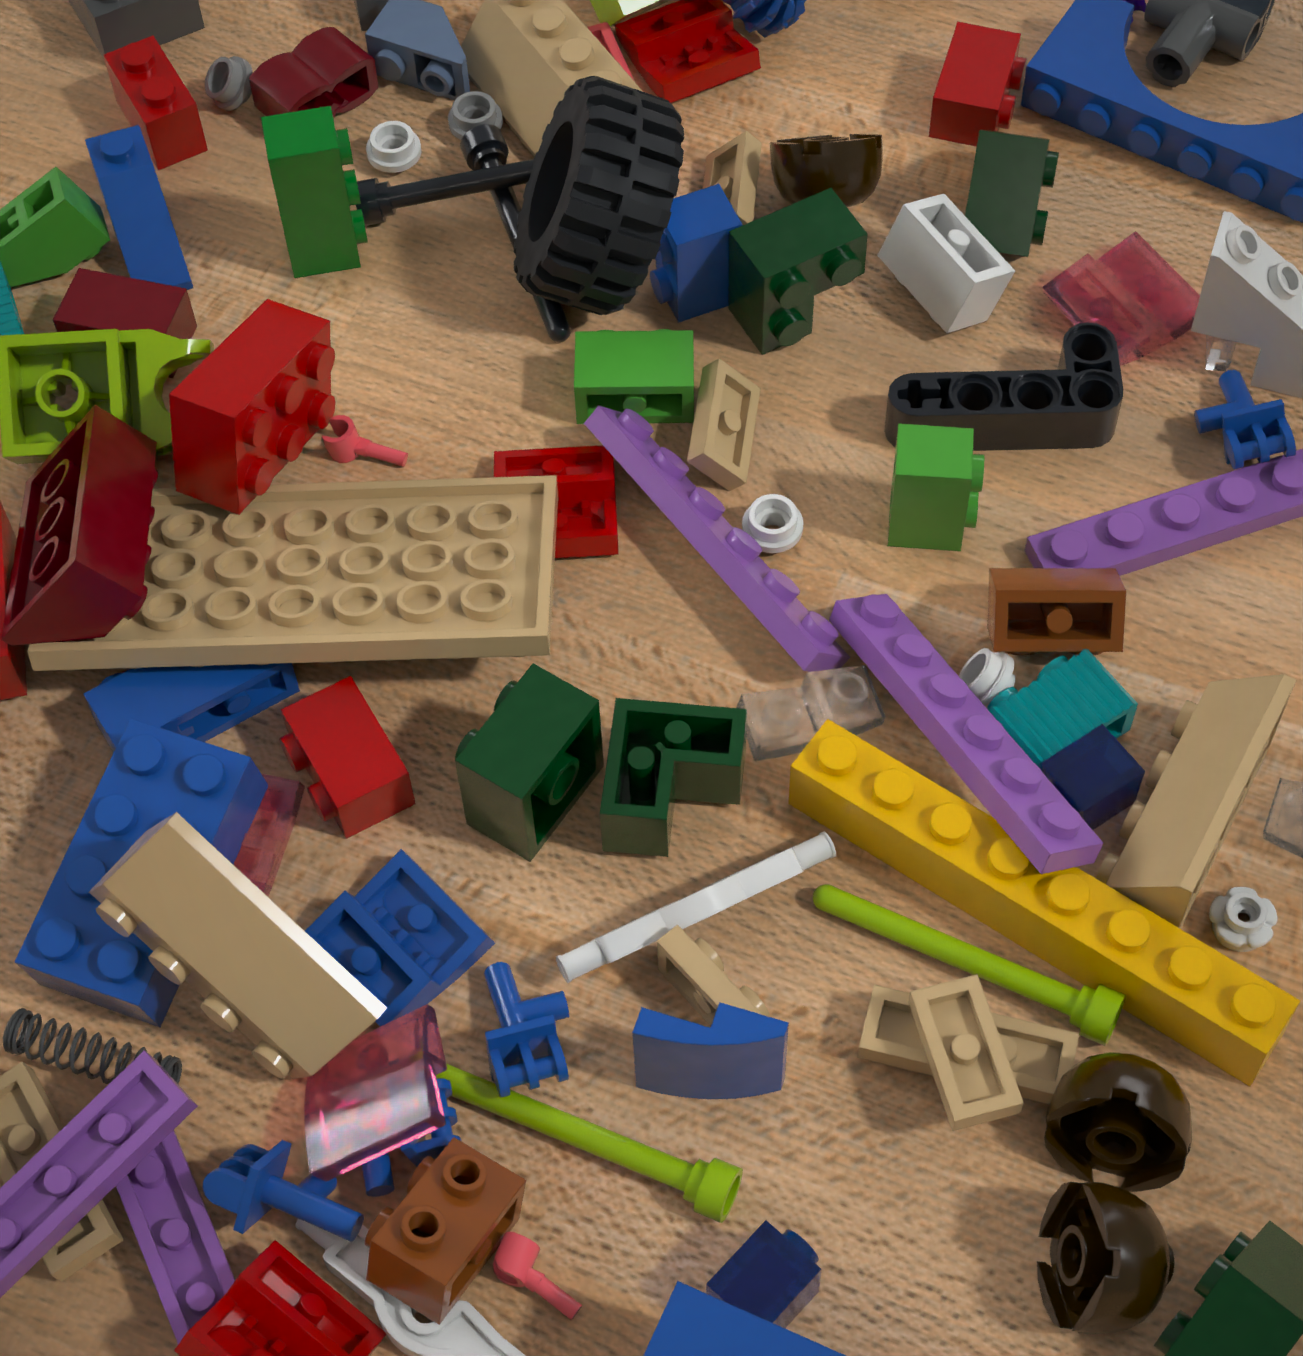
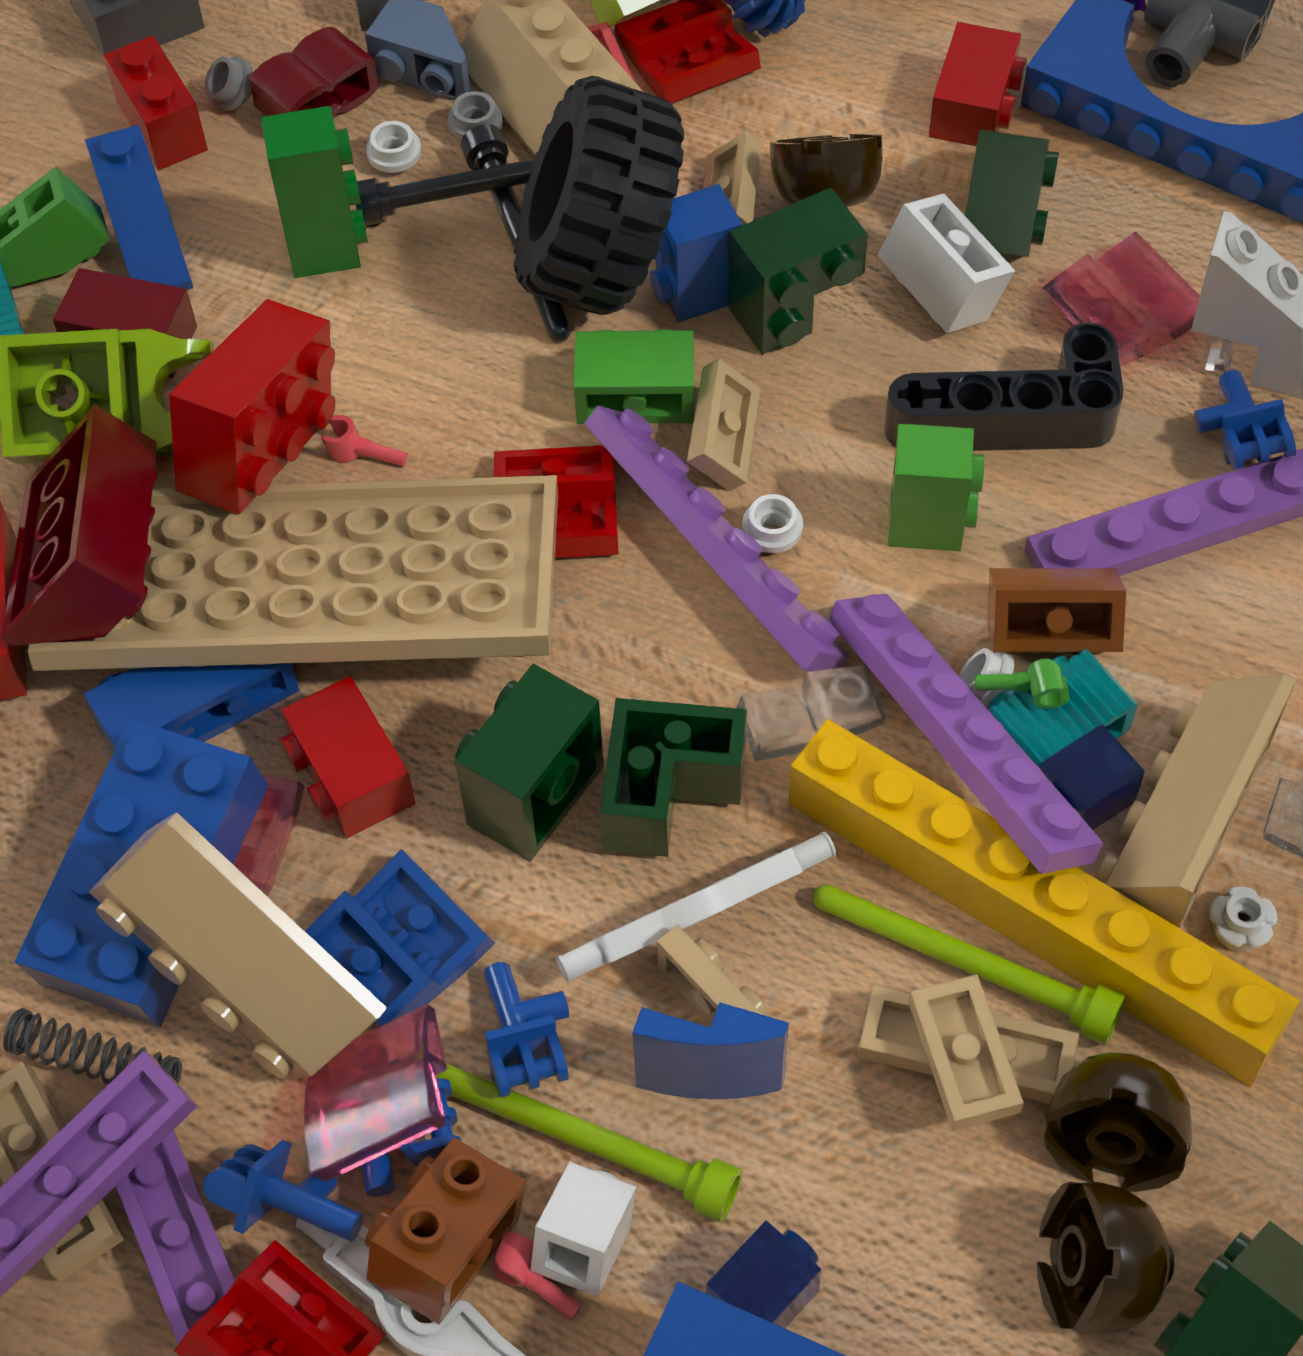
none -> white brick [530,1161,637,1297]
none -> bright green hand [975,659,1069,709]

